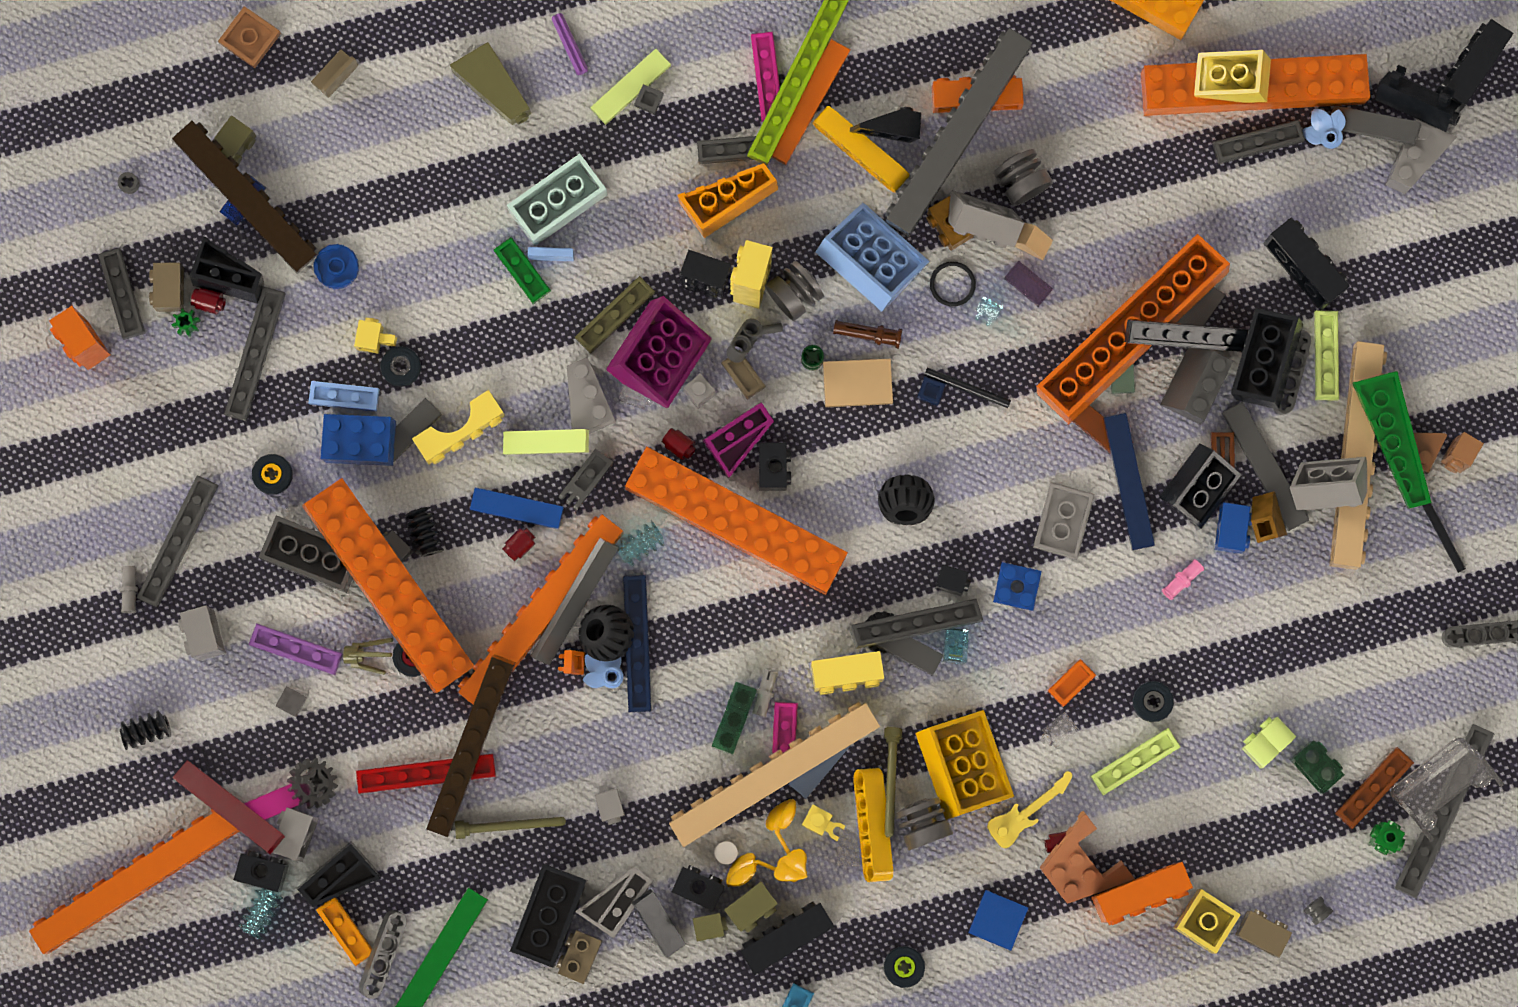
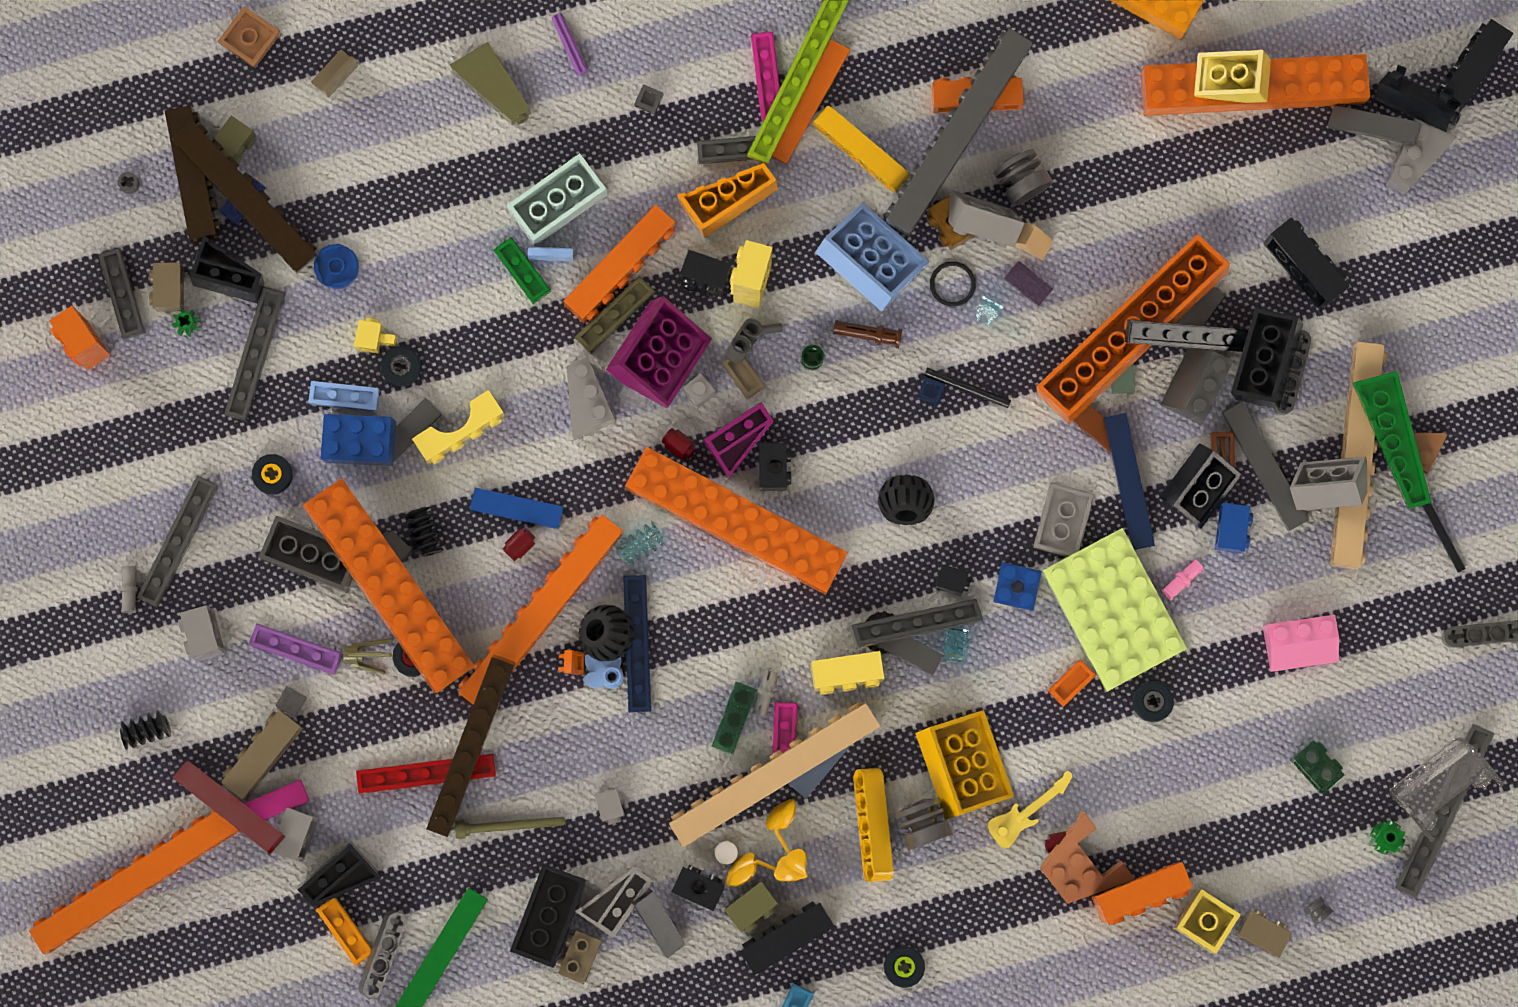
dark red brick [190,287,226,315] -> none
black brick [233,850,289,892] -> none
clear light blue piece [238,888,283,940] -> none
dark grey gear [287,758,338,809] -> none
yellowish green tile [503,429,589,455] -> none
dark grey tile [530,538,619,665] -> none
dark grey hinge [559,448,614,511] -> none
yellowish green tile [590,49,671,125] -> none
olive brick [692,913,728,941] -> none
flat silver wheel [765,261,824,321] -> none
light yellow brick [801,805,845,841] -> none
tan tile [823,359,893,407] -> none
black slope [850,107,921,143] -> none
olive piece [884,727,903,838] -> none
blue tile [968,890,1028,951] -> none
clear brick [1042,712,1079,748] -> none
yellowish green tile [1091,728,1180,795] -> none
dark grey tile [1212,119,1305,165] -> none
yellowish green brick [1242,717,1296,769] -> none
pearl gold slope [1251,491,1287,543] -> none
light blue plate [1302,108,1346,149] -> none
yellowish green tile [1314,310,1339,401] -> none
dark orange tile [1335,747,1414,829] -> none
medium nougat brick [1441,432,1484,473] -> none
none -> dark brown brick [164,105,222,244]
none -> dark tan brick [221,710,304,800]
none -> orange brick [563,204,676,323]
none -> yellowish green plate [1042,528,1187,692]
none -> bright pink slope [1263,615,1339,672]

